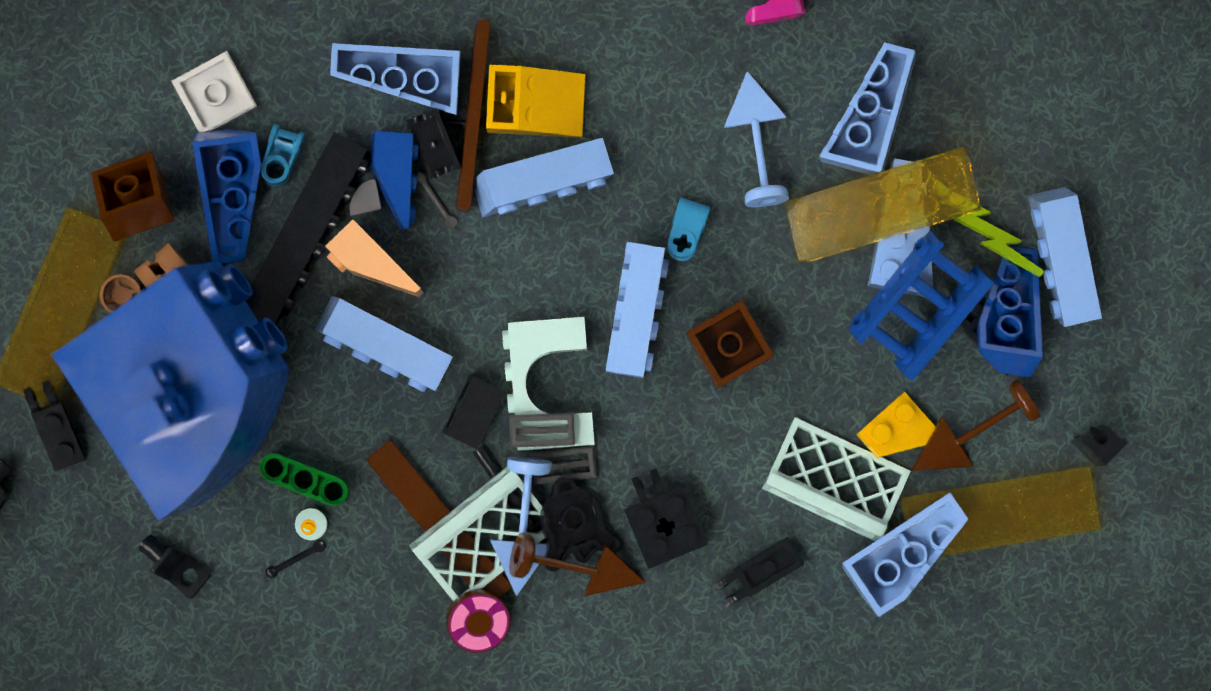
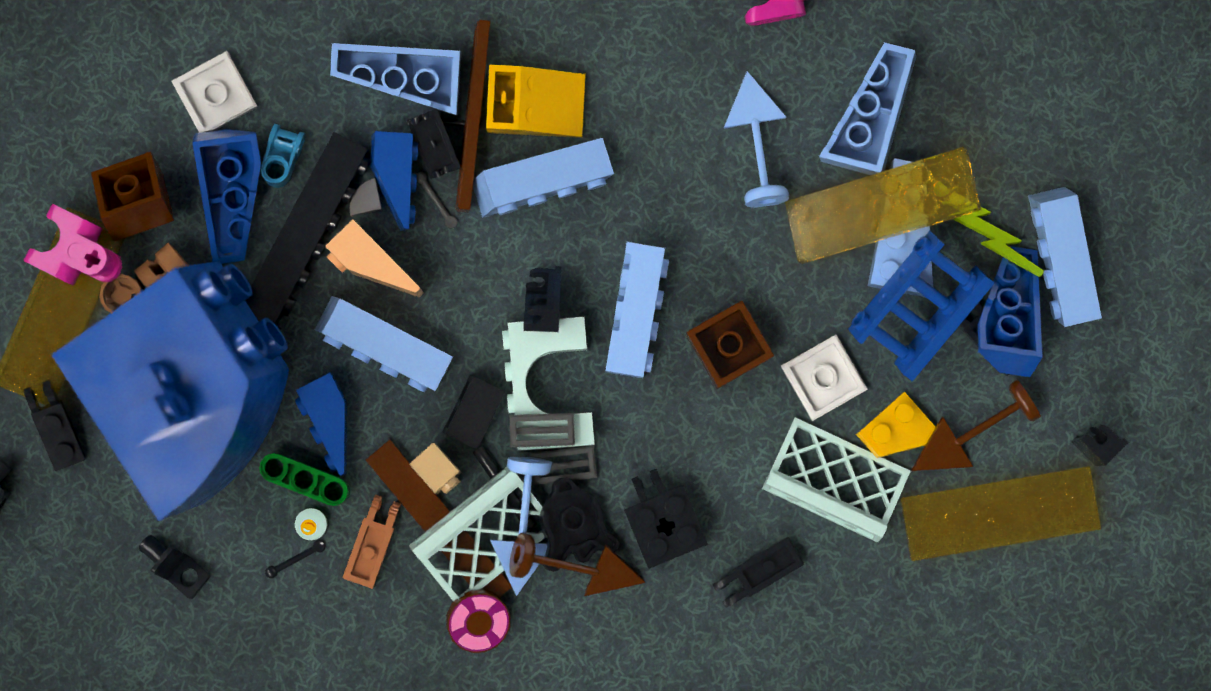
dark azure piece [668,197,711,262] -> none
light blue wedge [842,493,968,618] -> none
none -> piece [24,204,122,286]
none -> blue slope [295,373,347,476]
none -> nougat hinge [343,495,401,589]
none -> tan brick [410,442,462,494]
none -> black hinge [523,266,562,332]
none -> white tile [781,335,868,421]

